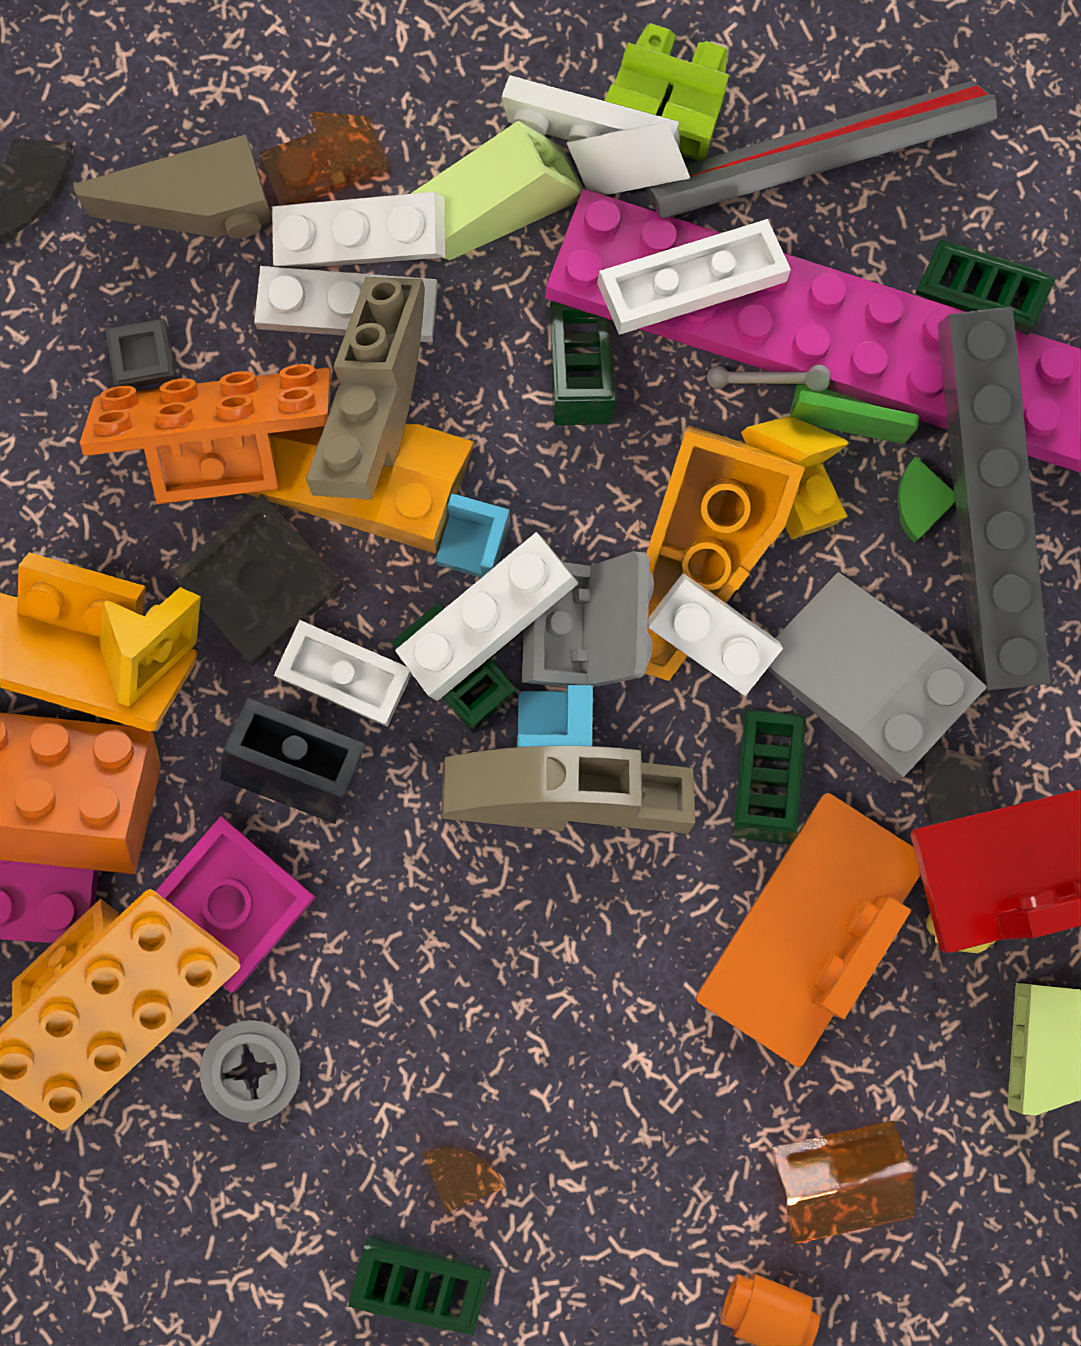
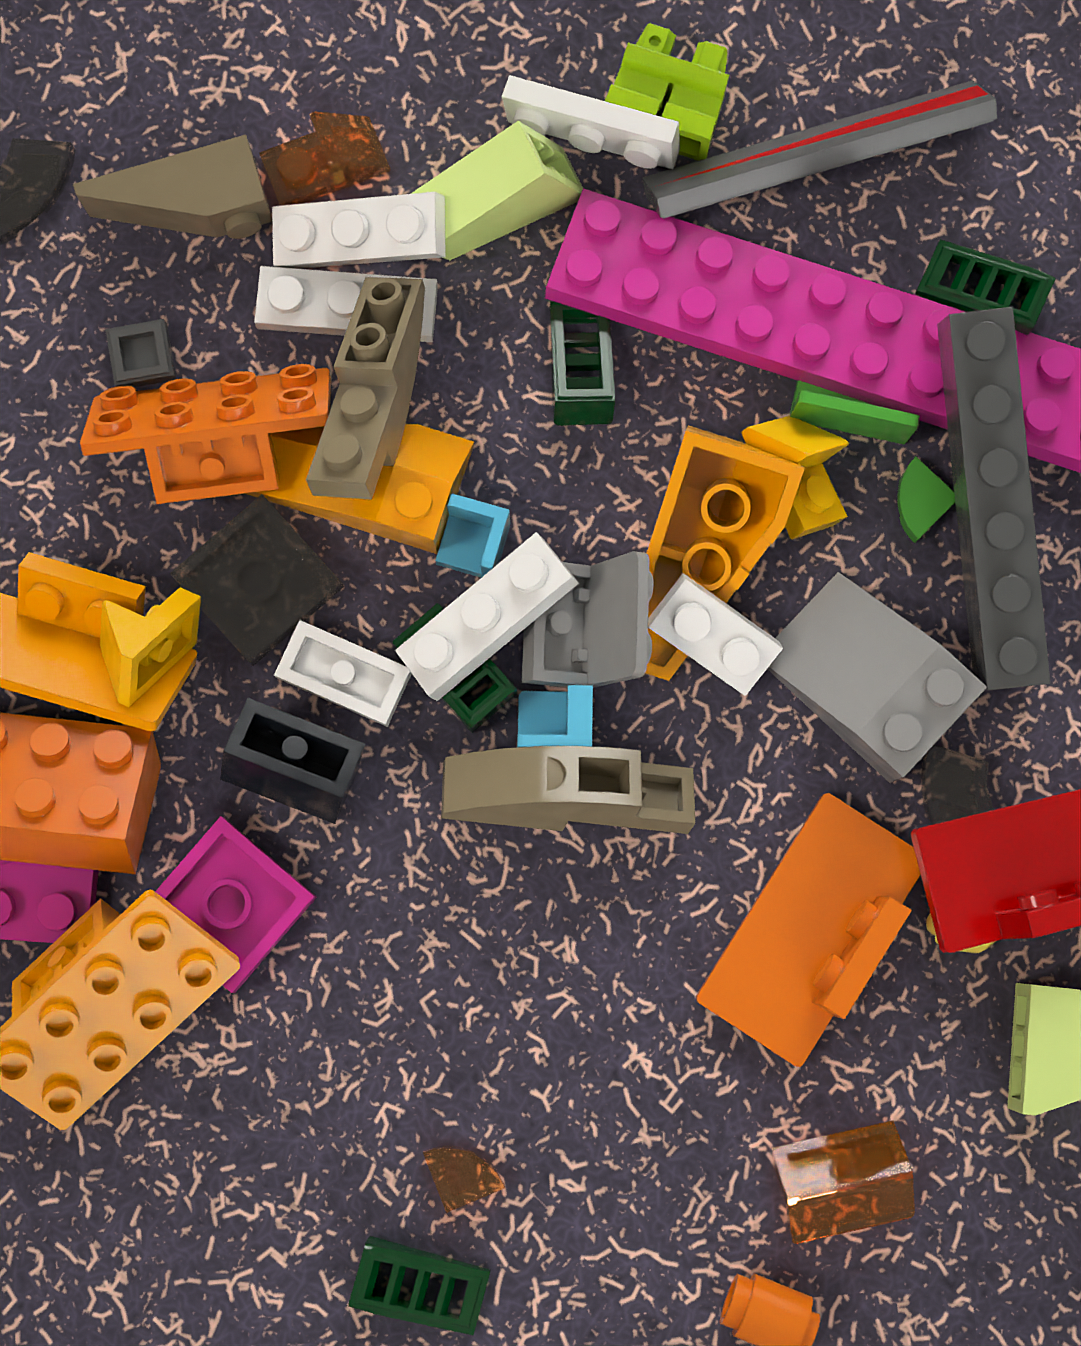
light grey gear [200,1020,301,1123] -> none
white sticker [566,121,690,195] -> none
white plate [597,219,791,335] -> none
light grey hinge [707,364,831,392] -> none
dark green slope [732,709,806,845] -> none

